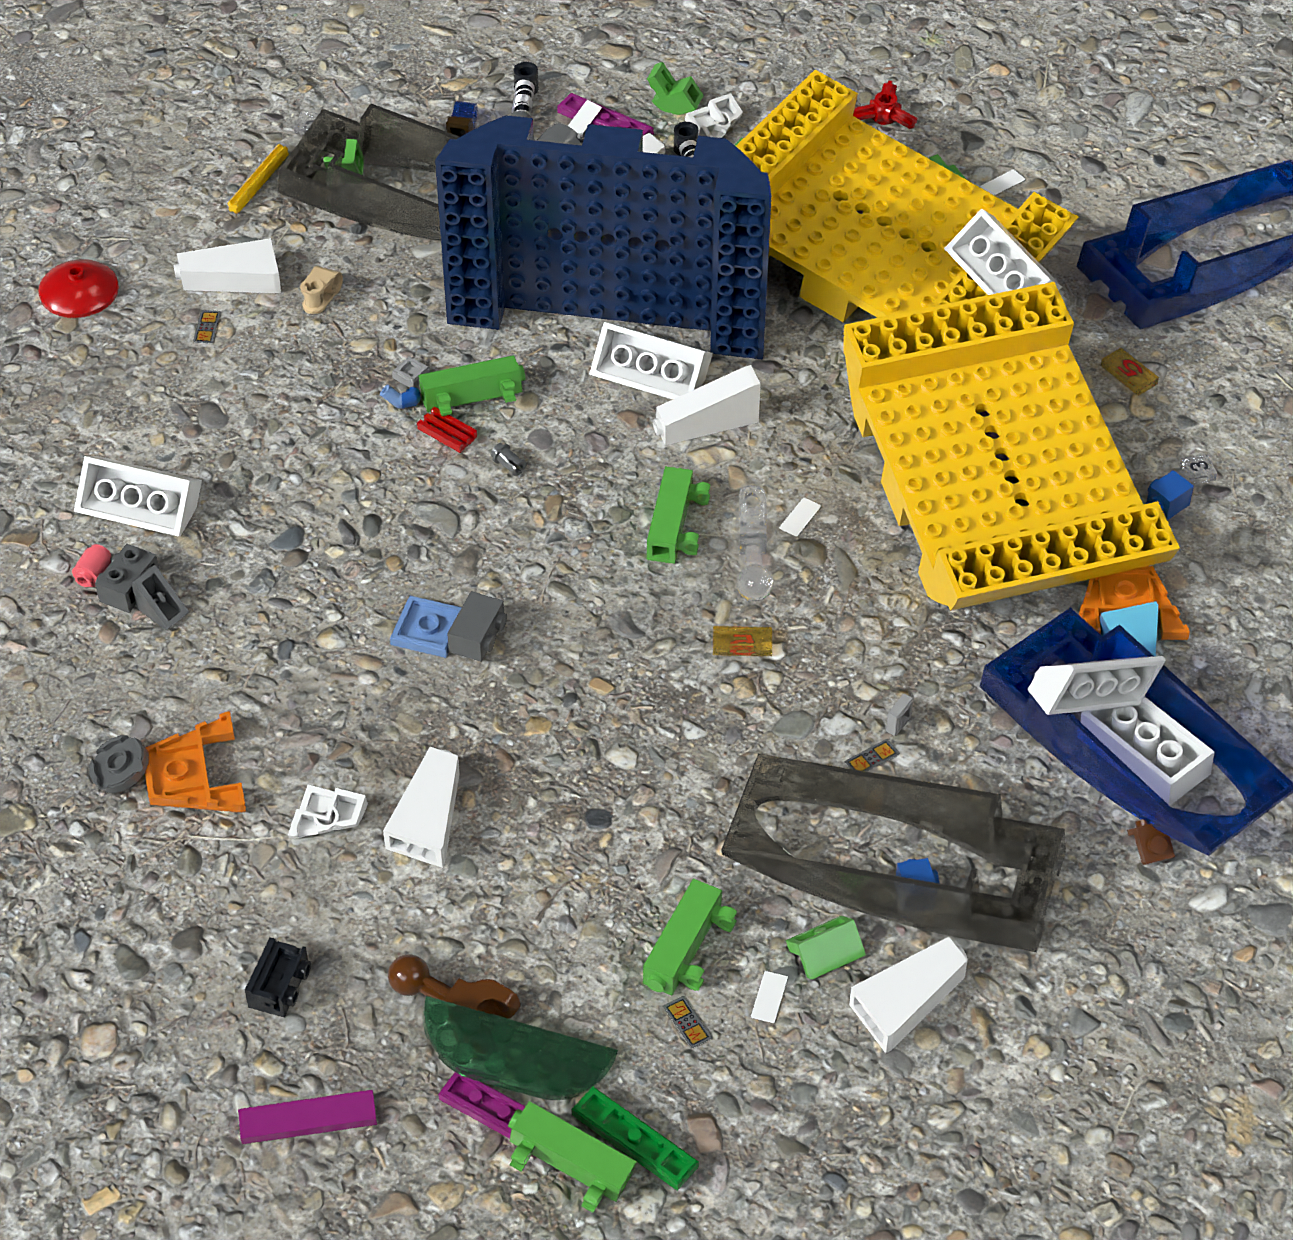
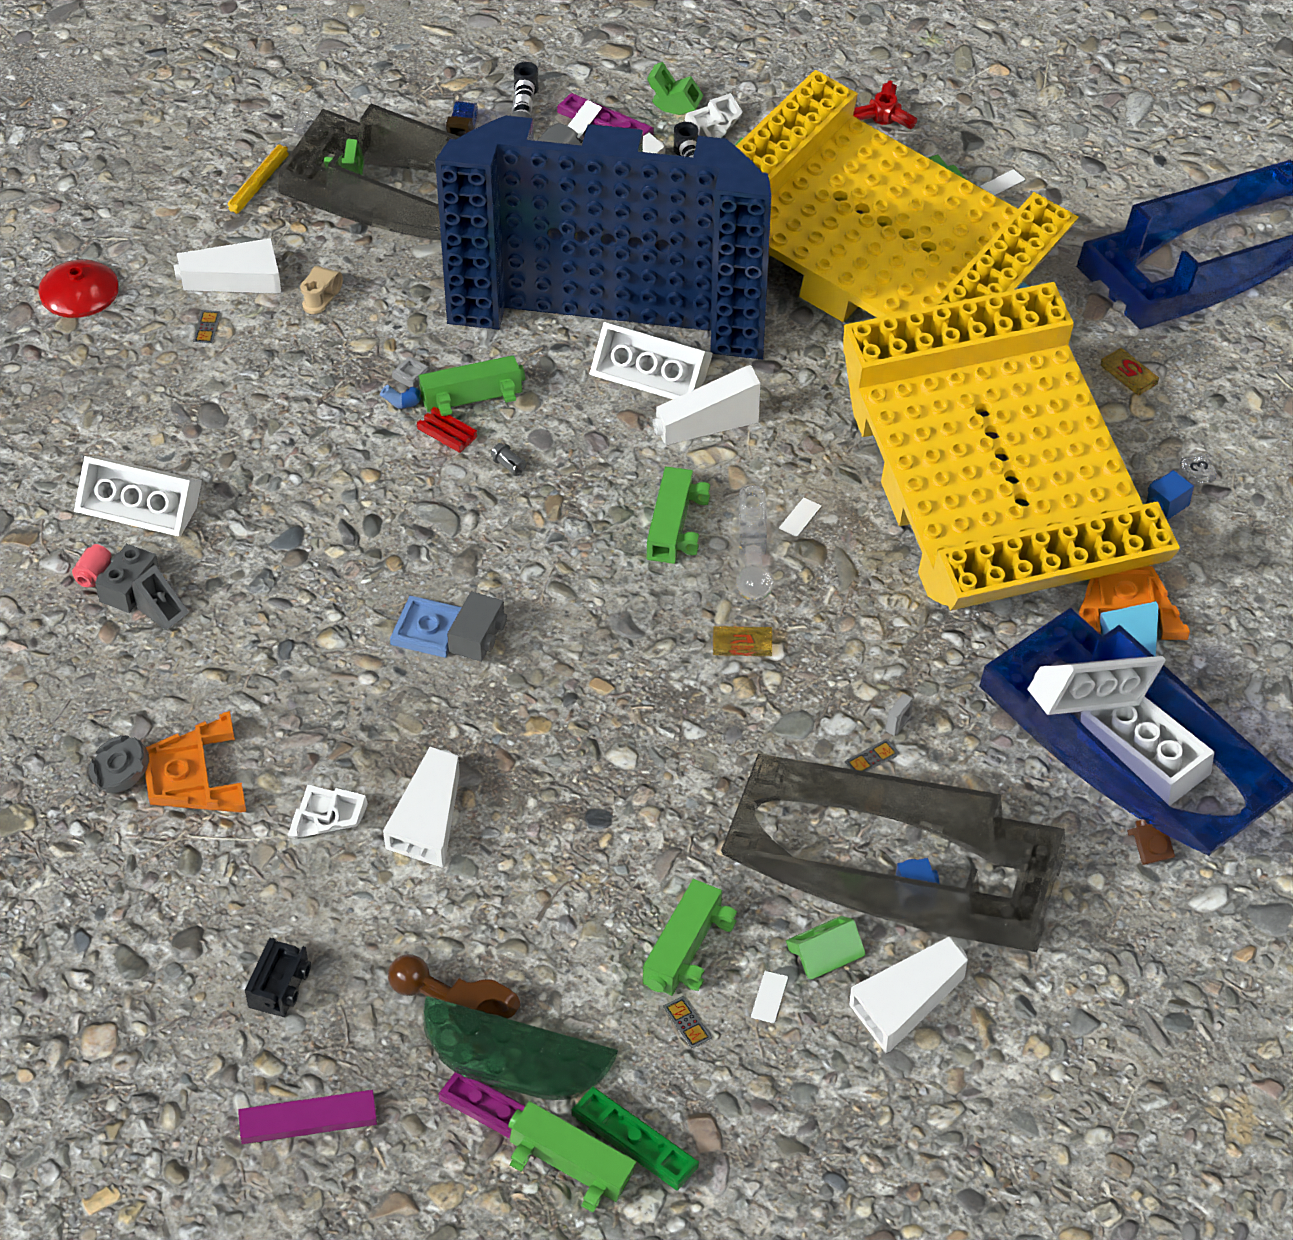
white slope [944,208,1062,295] -> none

